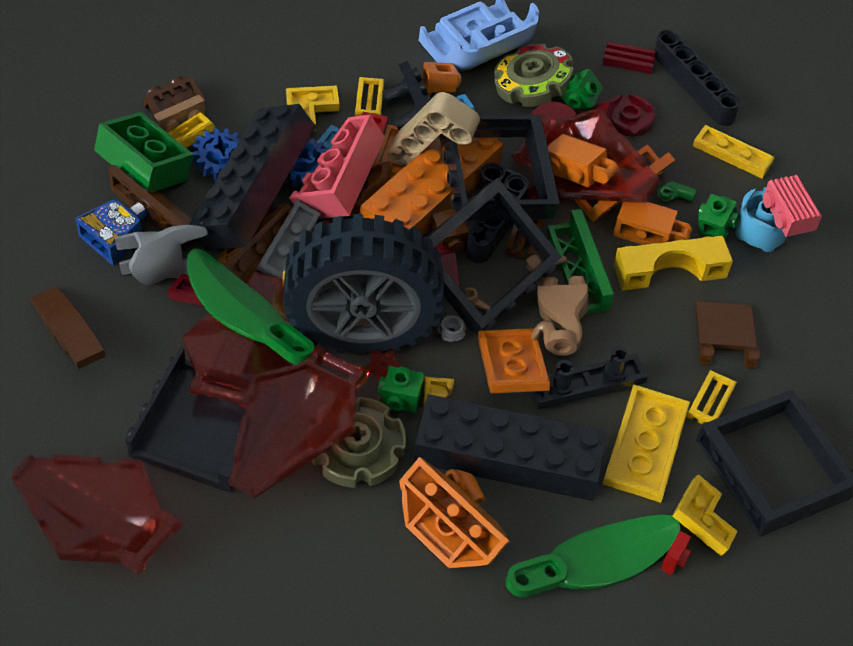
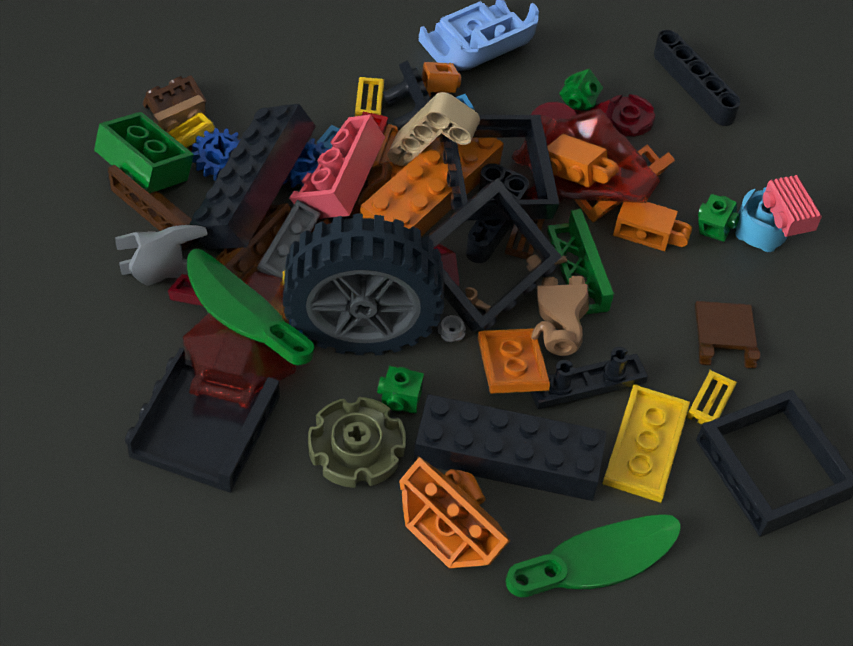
clear red windscreen [11,454,182,575] -> none
reddish brown slope [30,286,106,369] -> none
torso [76,200,147,266] -> none
clear red windscreen [228,345,370,498] -> none
yellow plate [286,85,340,132] -> none
clear red plate [365,350,402,379] -> none
yellow tile [423,377,454,407] -> none
reddish brown brick [430,209,469,253] -> none
olive piece [494,44,574,107] -> none
dark red tile [602,41,656,74] -> none
yellow arch [613,236,733,291] -> none
green arm [657,181,697,202] -> none
red plate [661,531,692,575] -> none
yellow plate [672,474,737,556] -> none
yellow tile [693,125,775,179] -> none

